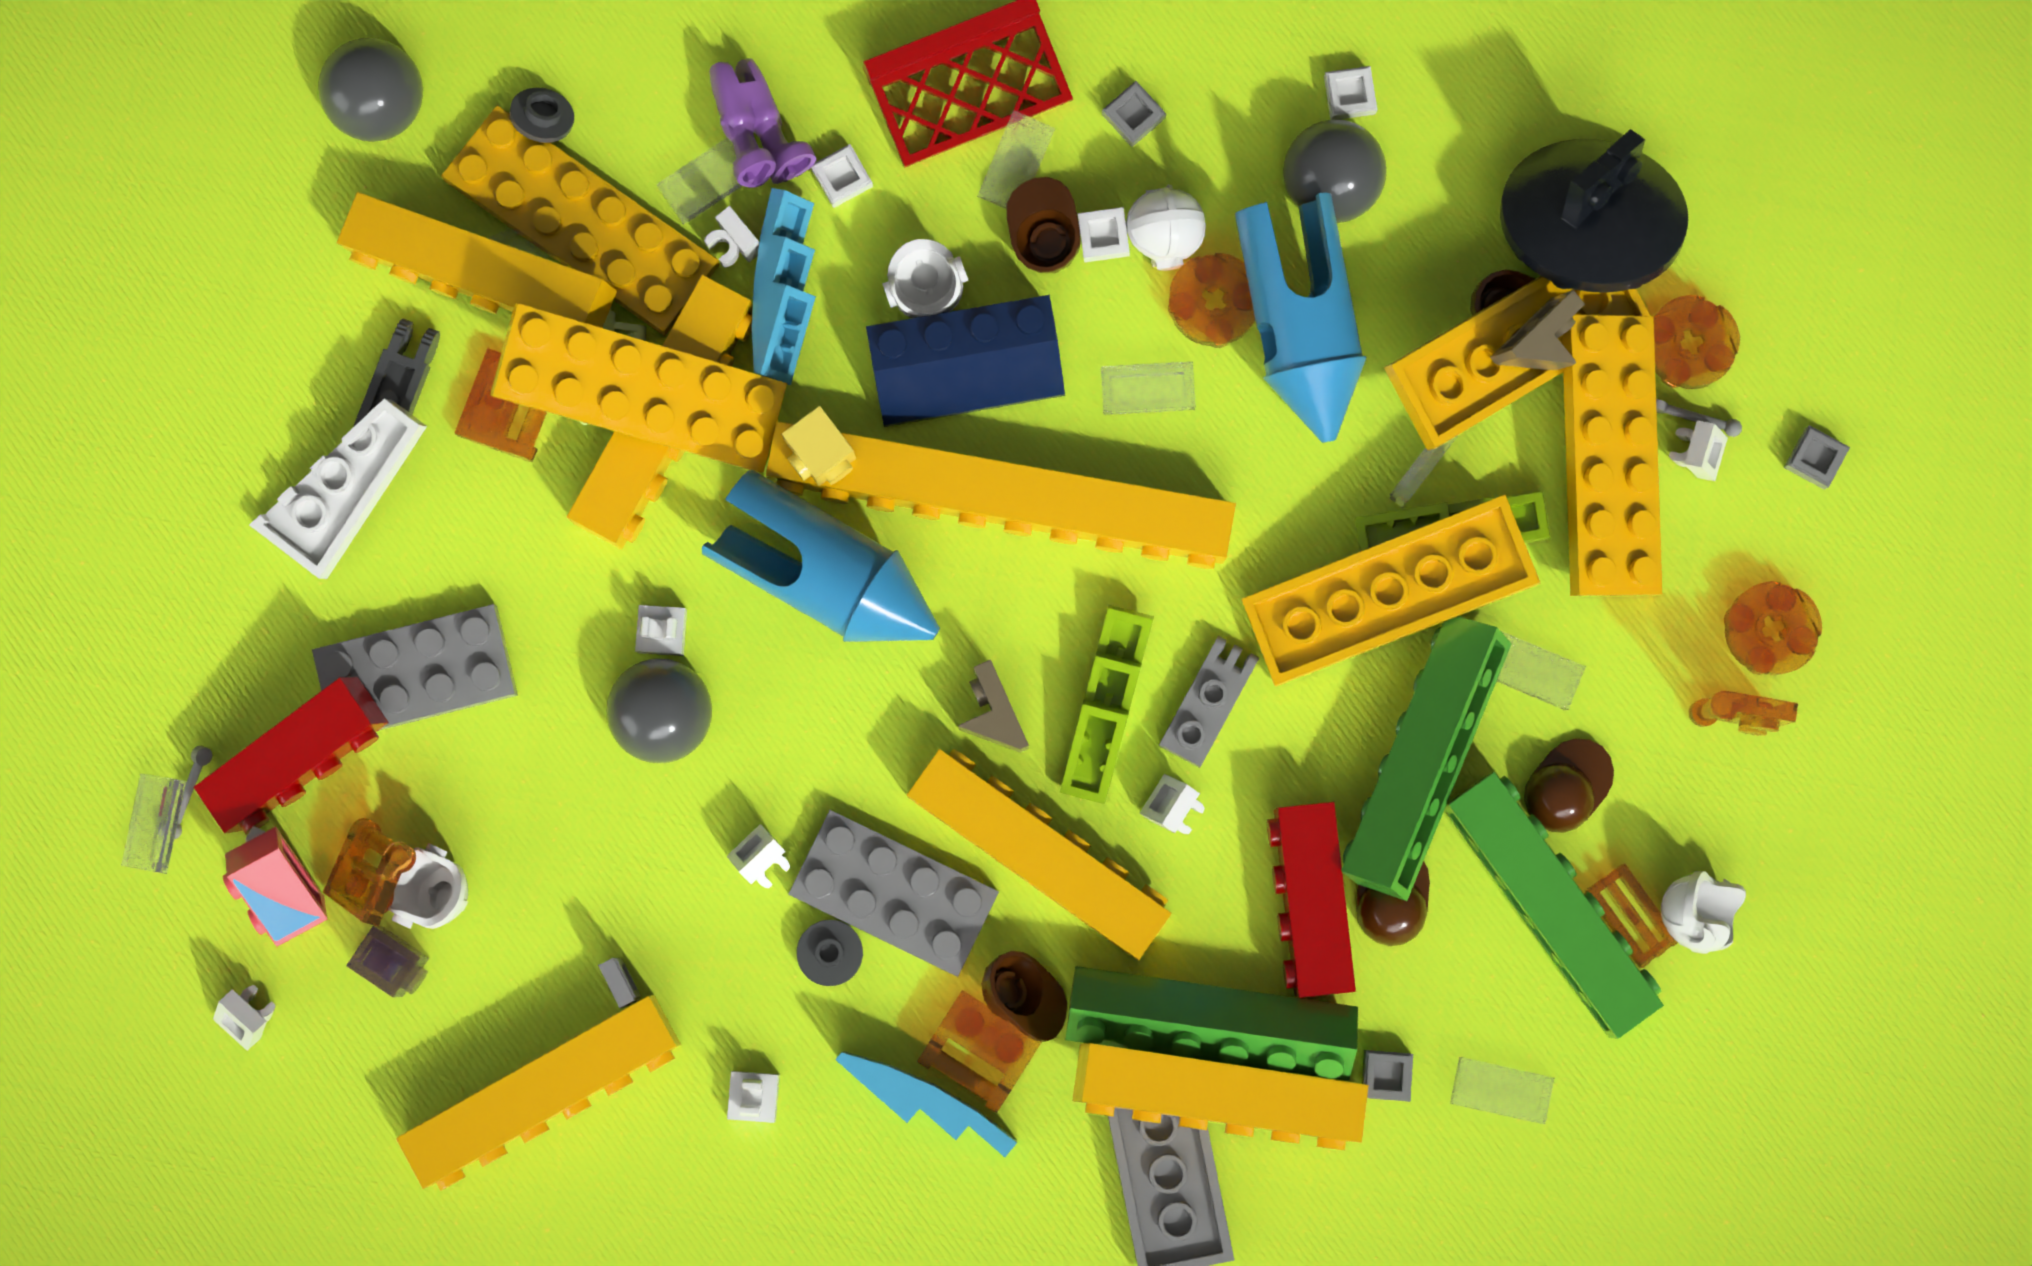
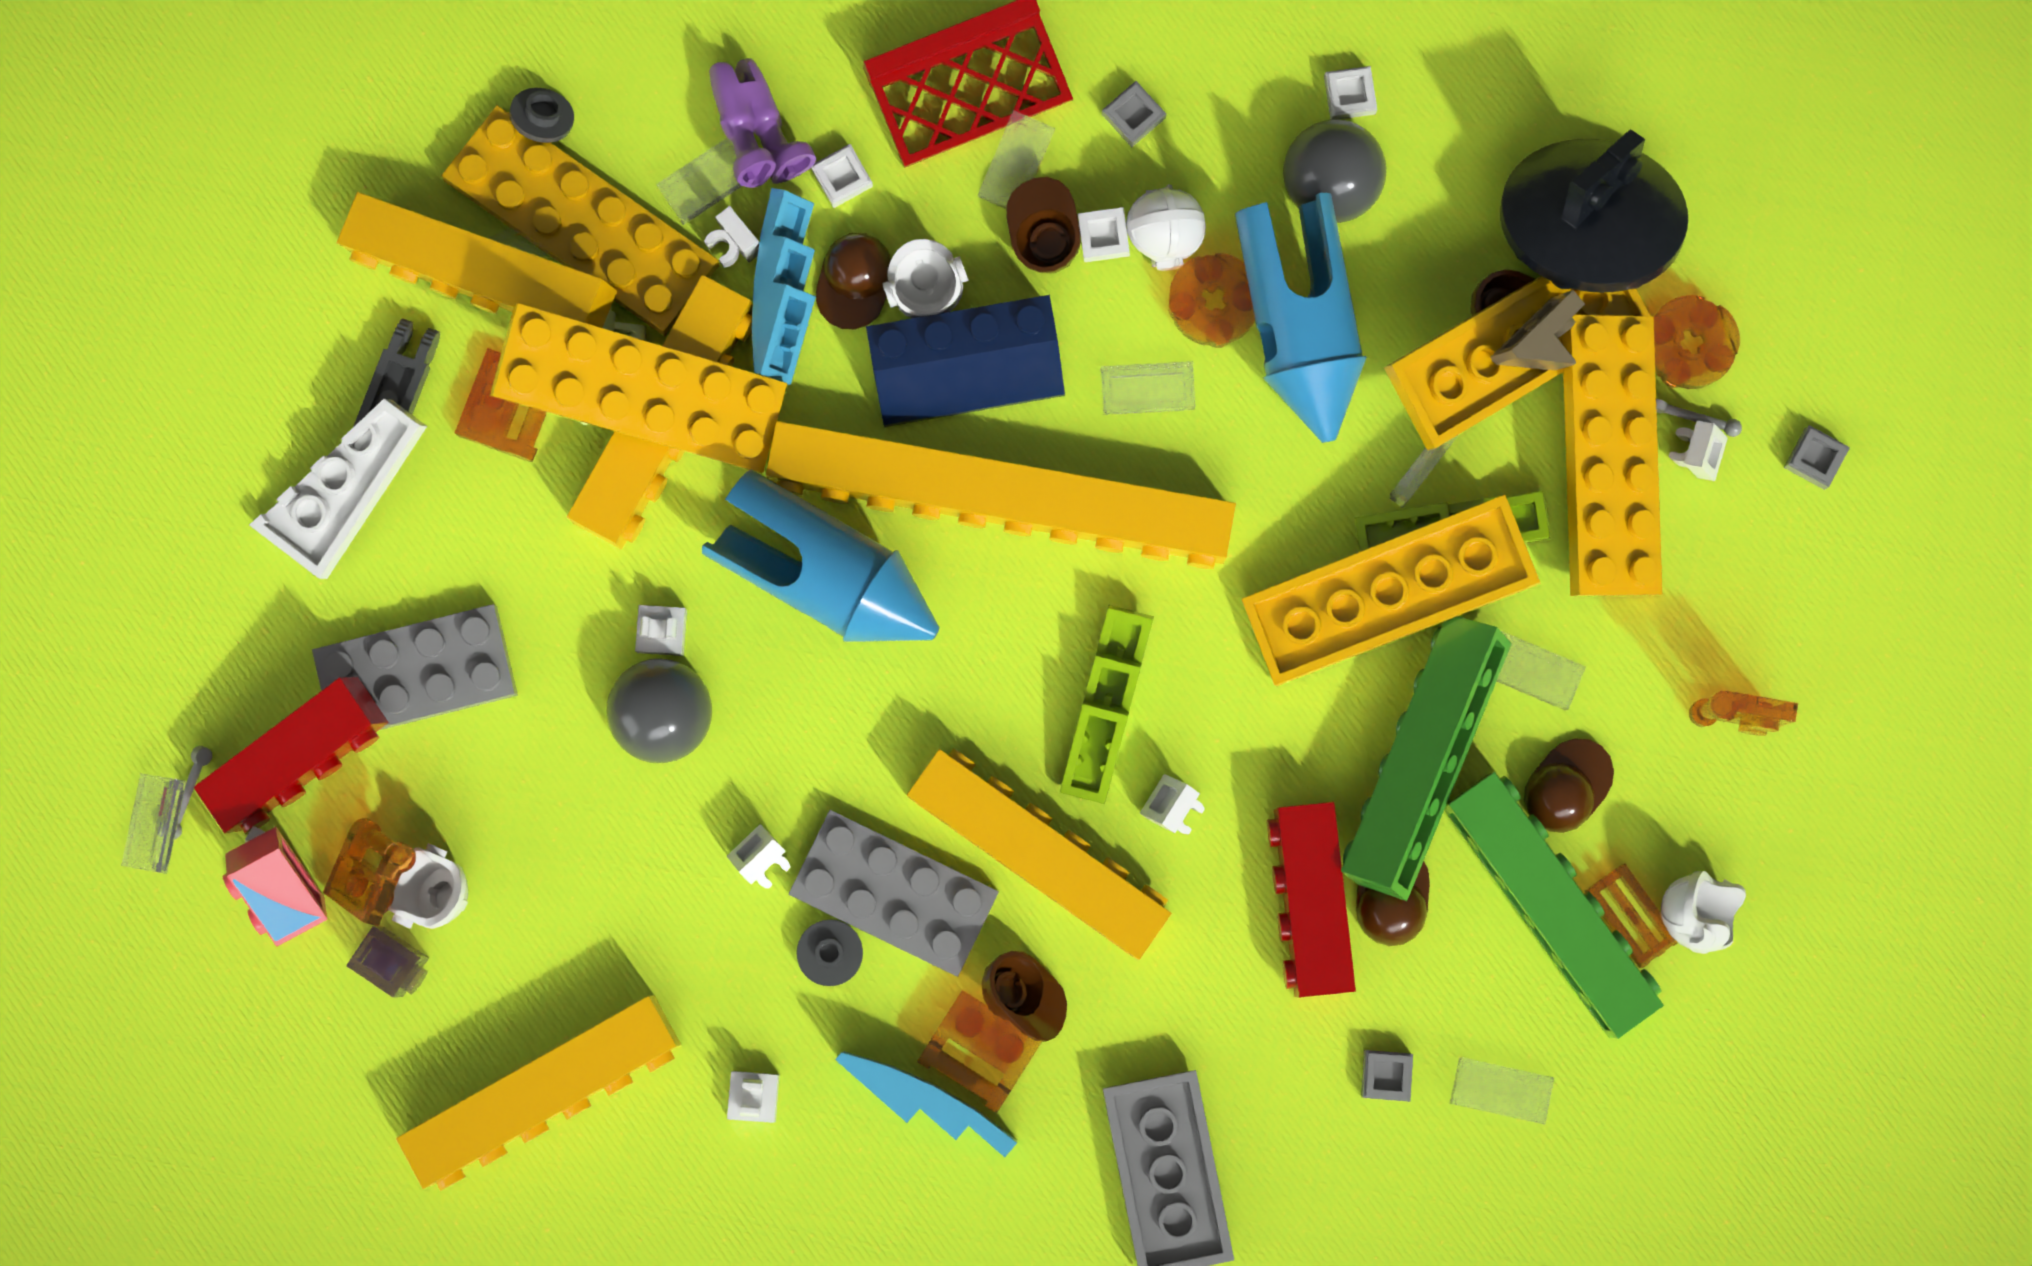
white tile [213,985,276,1051] -> none
dark grey piece [318,38,423,142] -> none
light grey tile [598,958,641,1008] -> none
light yellow brick [782,406,856,486] -> none
dark tan slope [958,660,1029,753] -> none
bright green brick [1065,966,1358,1081] -> none
yellow brick [1072,1043,1369,1151] -> none
light grey hinge [1159,635,1259,768] -> none
clear orange plate [1724,581,1822,676] -> none
none -> reddish brown cap [816,233,891,330]

